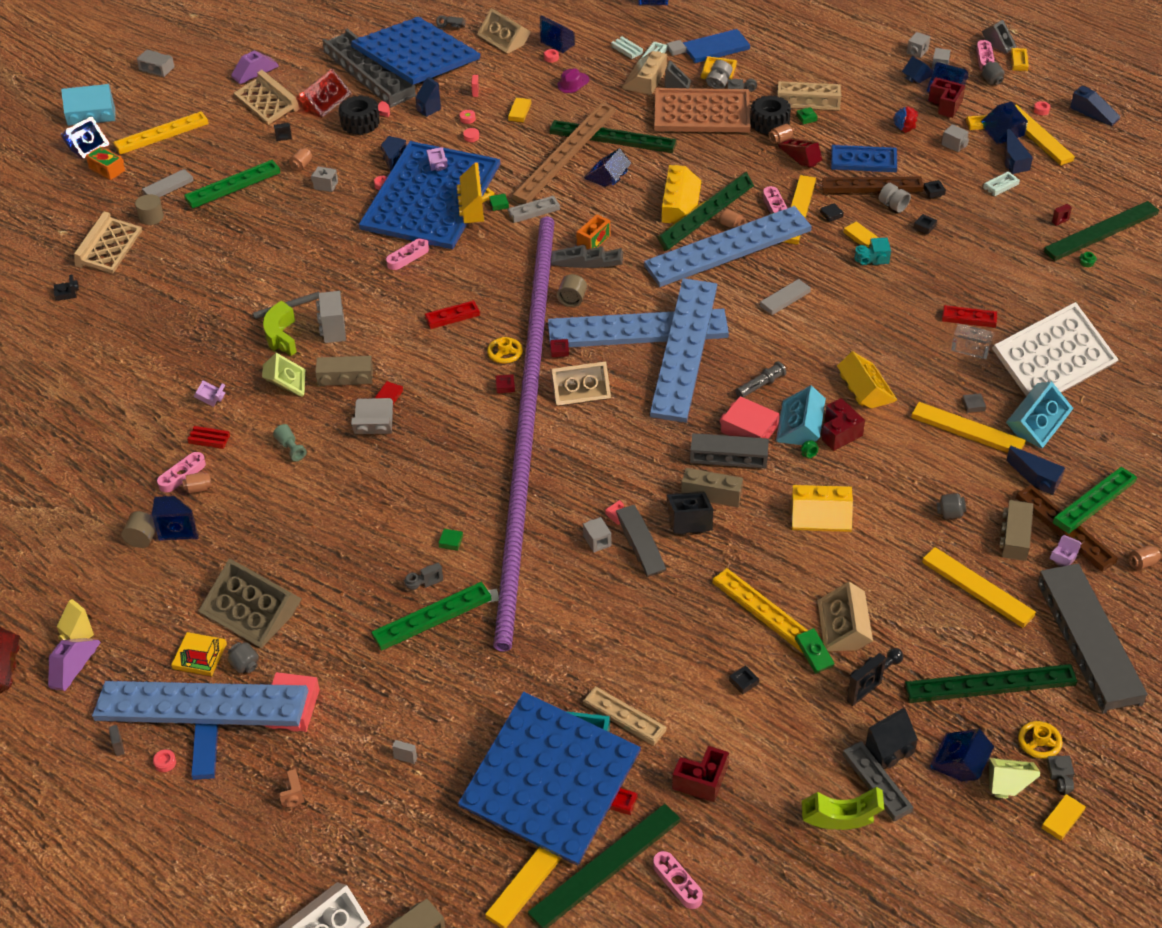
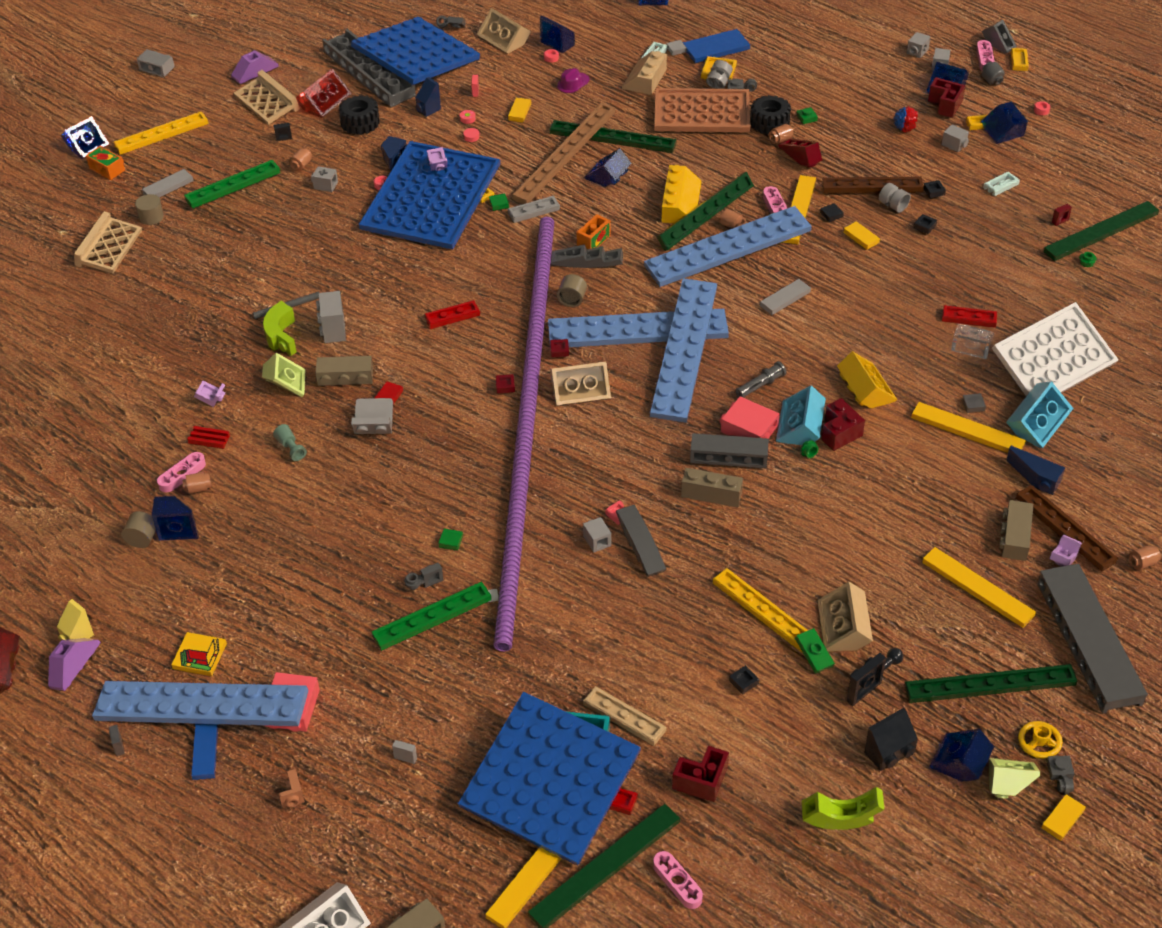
black bracket [54,274,79,301] -> none
medium azure slope [61,84,116,126] -> none
coral tile [153,750,176,772] -> none
dark tan slope [198,558,302,648] -> none
dark grey head [227,642,259,674] -> none
coral tile [378,101,390,117] -> none
bright pink beam [386,239,429,270] -> none
yellow slope [457,163,484,223] -> none
yellow piece [487,337,523,364] -> none
light aqua tile [611,37,643,59] -> none
dark grey slope [665,60,691,88] -> none
black slope [666,492,714,534] -> none
tan fence [778,81,841,110] -> none
yellow slope [791,485,853,532] -> none
blue tile [831,145,897,173] -> none
dark grey plate [843,741,914,821] -> none
teal brick [854,237,891,265] -> none
dark blue slope [902,56,936,83] -> none
dark grey head [937,493,967,520] -> none
yellow tile [1003,105,1075,166] -> none
dark blue slope [1005,129,1033,174] -> none
green plate [1052,467,1137,534] -> none
dark blue slope [1070,85,1121,126] -> none

